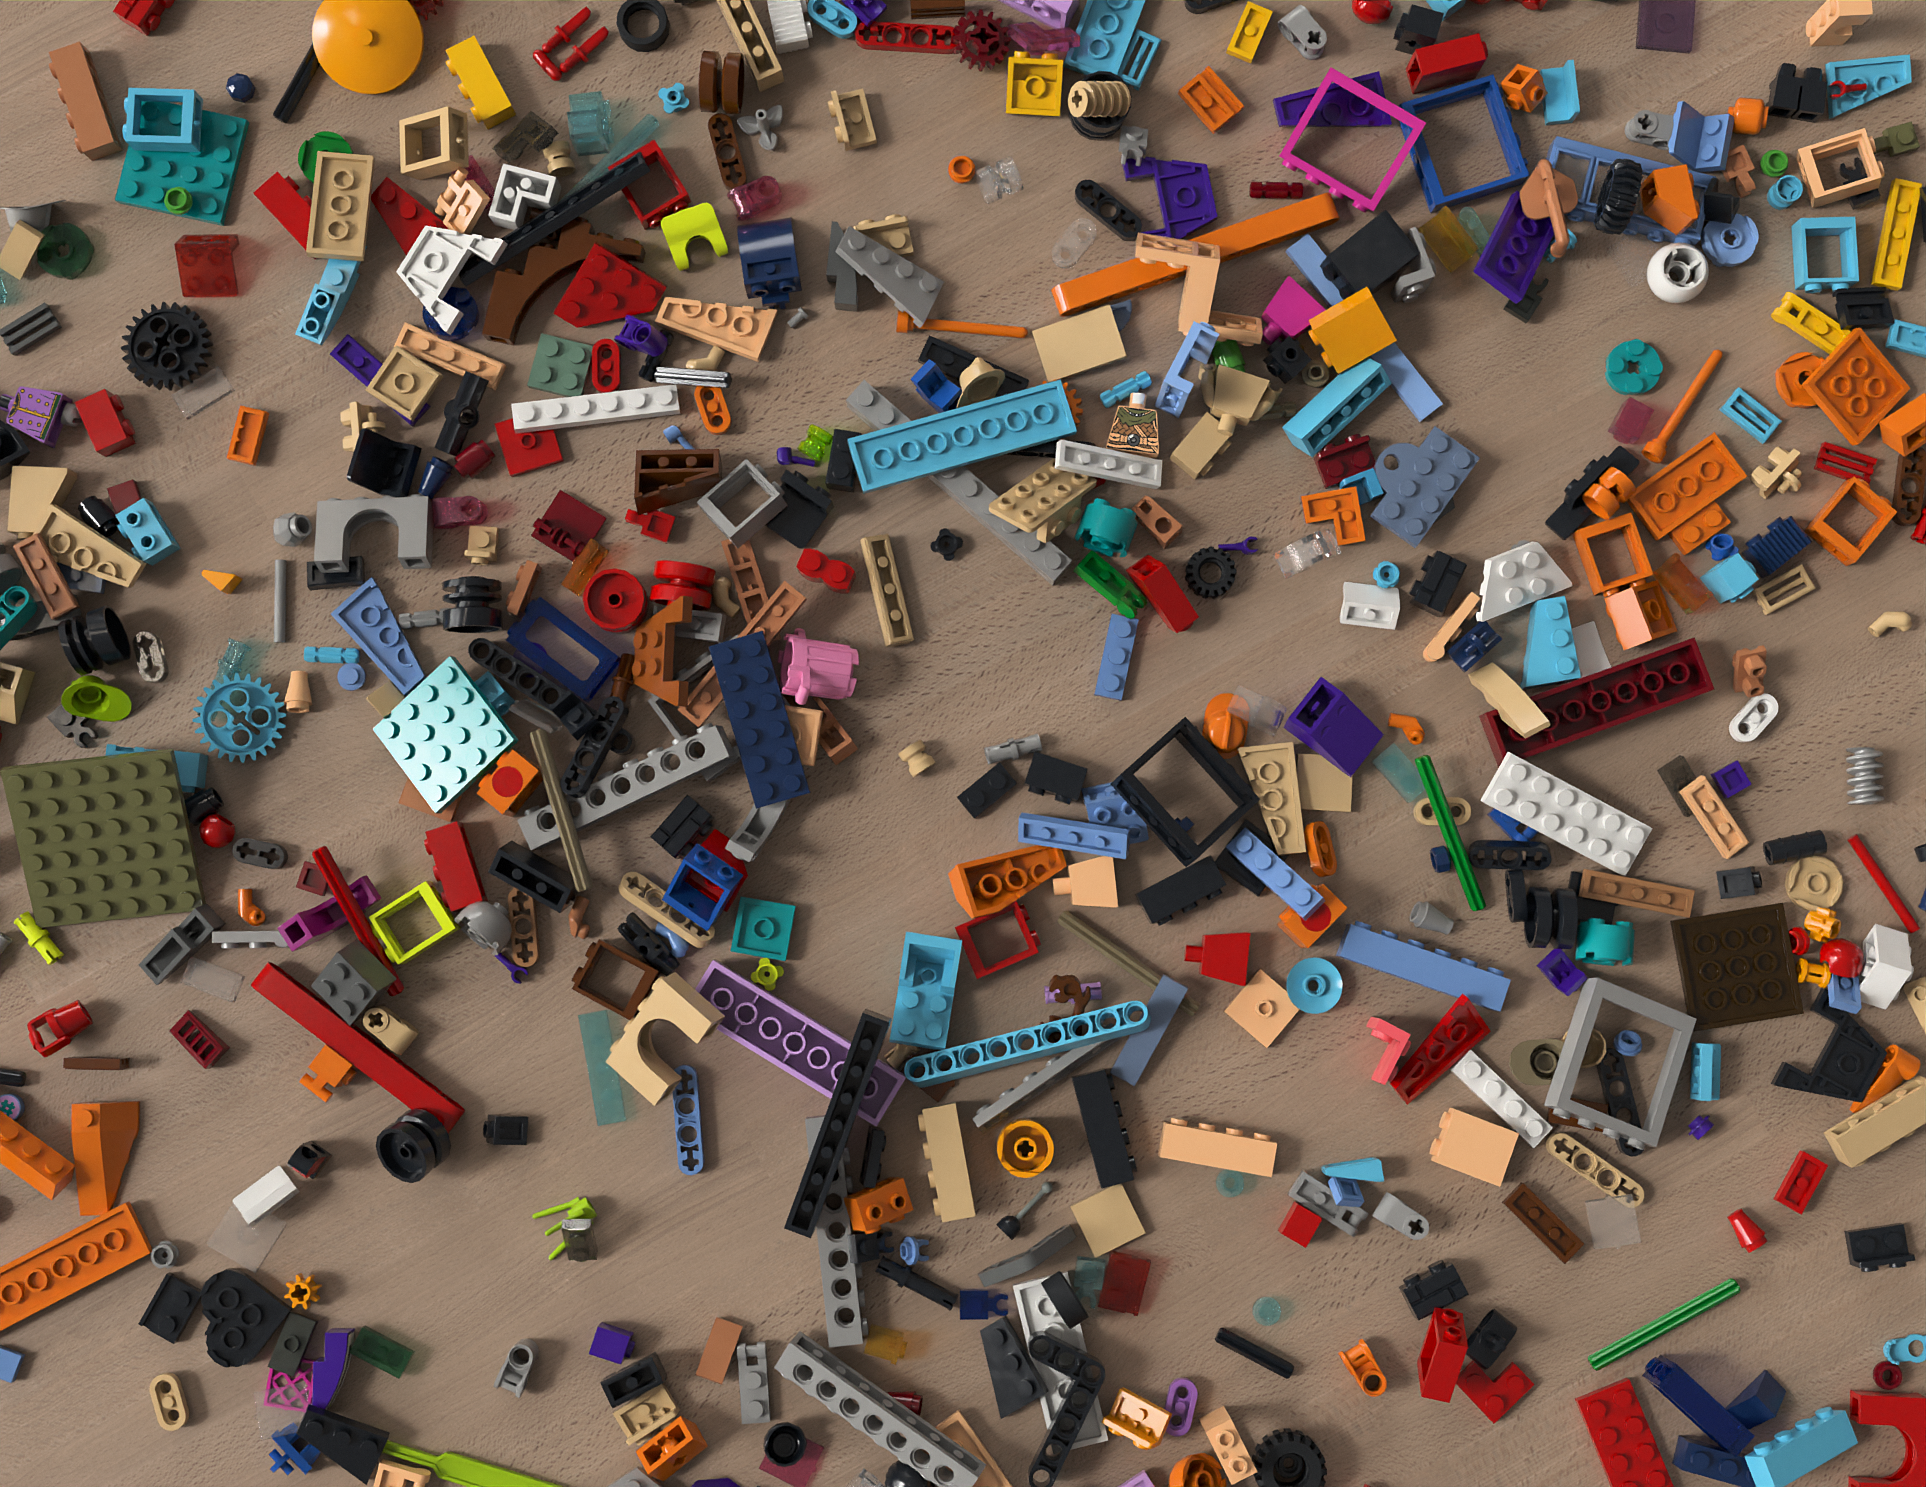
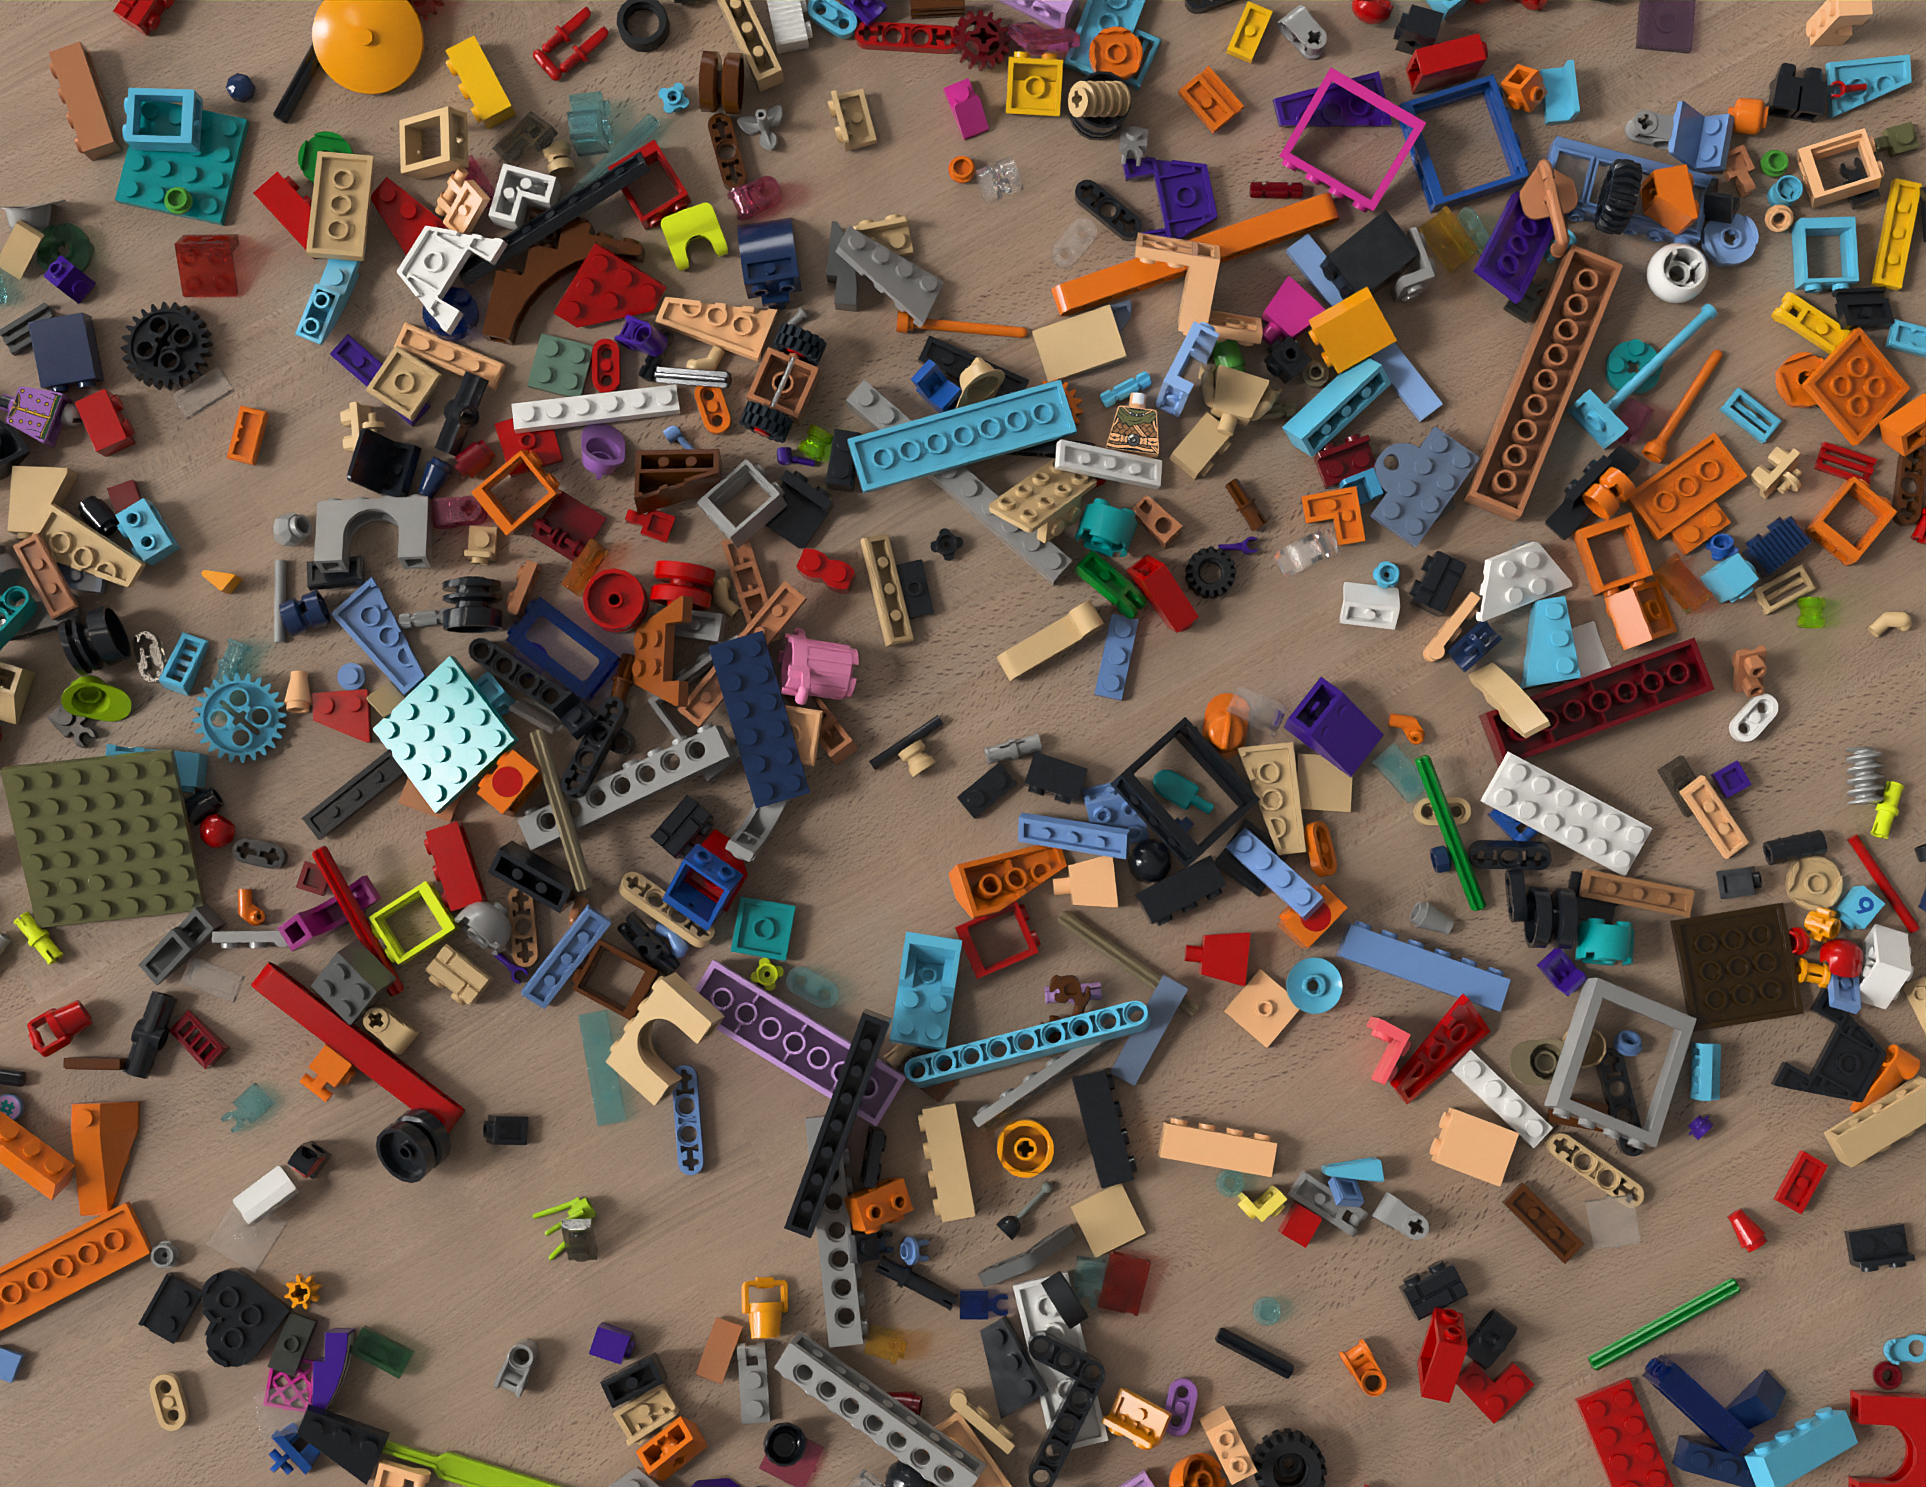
medium azure axle [304,646,360,664] -> none
none -> dark blue brick [28,312,104,393]
none -> dark purple bracket [44,256,97,304]
none -> black piece [123,991,177,1079]
none -> medium azure slope [159,632,209,696]
none -> clear light blue plate [221,1083,275,1133]
none -> dark blue wheel [279,590,331,637]
none -> black plate [302,749,406,840]
none -> red wing [312,689,372,743]
none -> tan brick [426,944,494,1006]
none -> orange window [471,450,562,536]
none -> medium blue plate [521,905,611,1009]
none -> medium lavender piece [581,423,625,480]
none -> brick [739,323,827,443]
none -> light orange piece [742,1277,788,1339]
none -> clear light blue plate [786,967,839,1008]
none -> black bar [869,715,943,770]
none -> black plate [896,559,934,619]
none -> dark pink slope [943,78,989,140]
none -> tan plate [950,1388,1015,1454]
none -> tan beam [996,600,1104,682]
none -> orange tile [1089,26,1143,81]
none -> black hair [1128,839,1172,884]
none -> teal piece [1152,769,1214,815]
none -> reddish brown axle [1226,478,1267,532]
none -> light yellow bracket [1237,1185,1287,1222]
none -> nougat brick [1463,244,1623,522]
none -> medium azure tile [1566,304,1718,449]
none -> light nougat plate [1765,204,1794,232]
none -> clear neon green wheel [1797,597,1826,628]
none -> medium azure brick [1833,885,1885,930]
none -> neon yellow pin [1870,781,1905,839]

